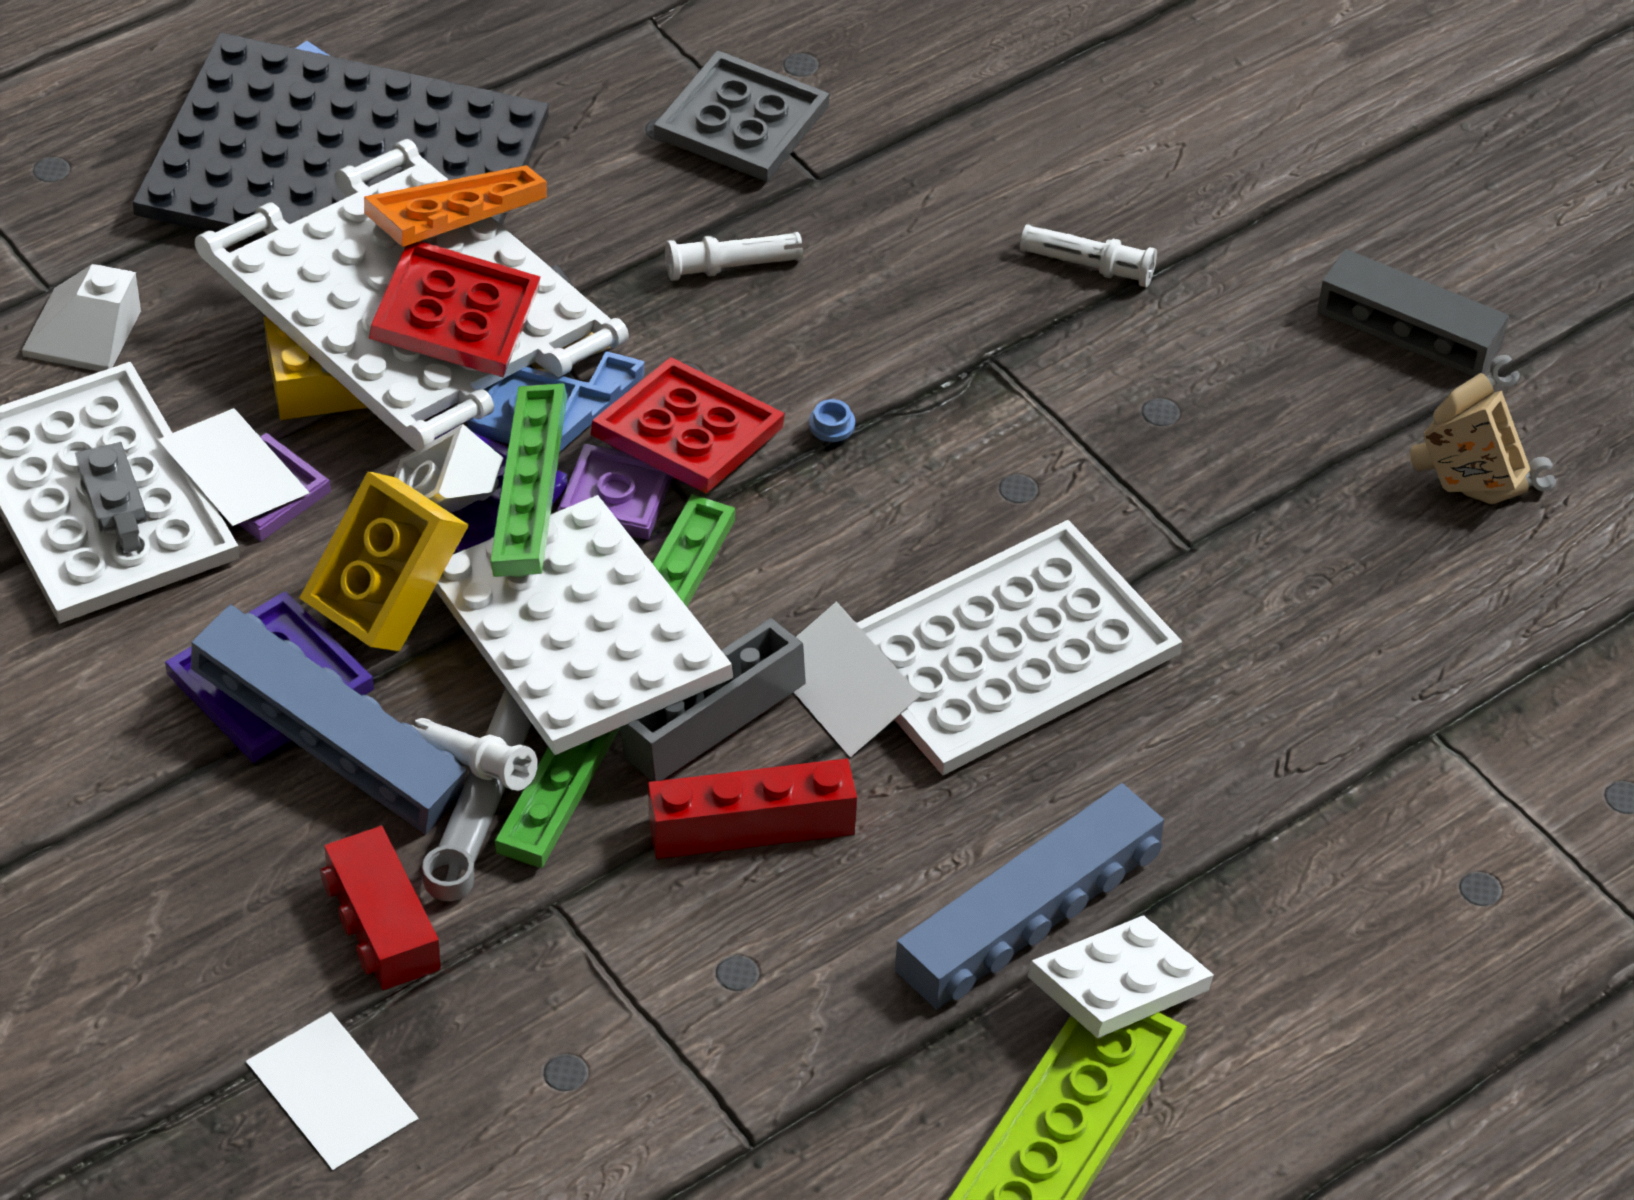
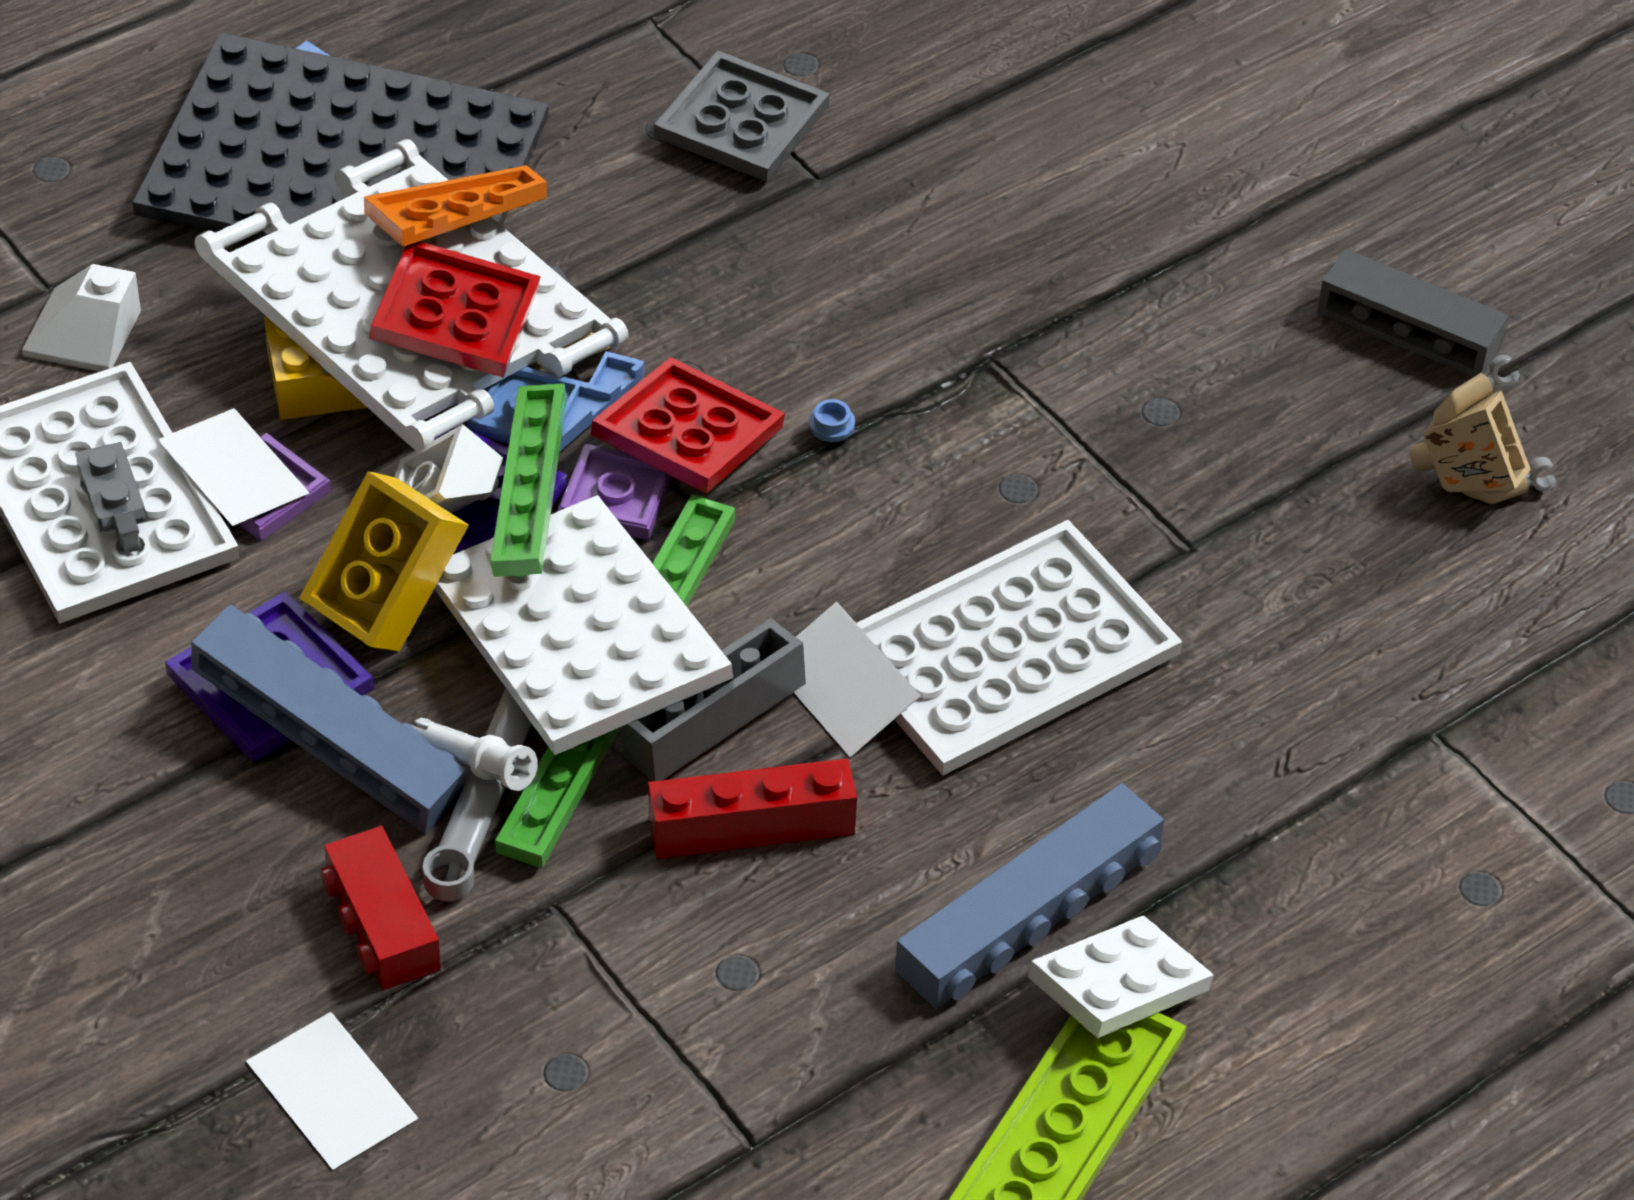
white pin [665,232,803,281] -> none
white pin [1020,224,1157,287] -> none

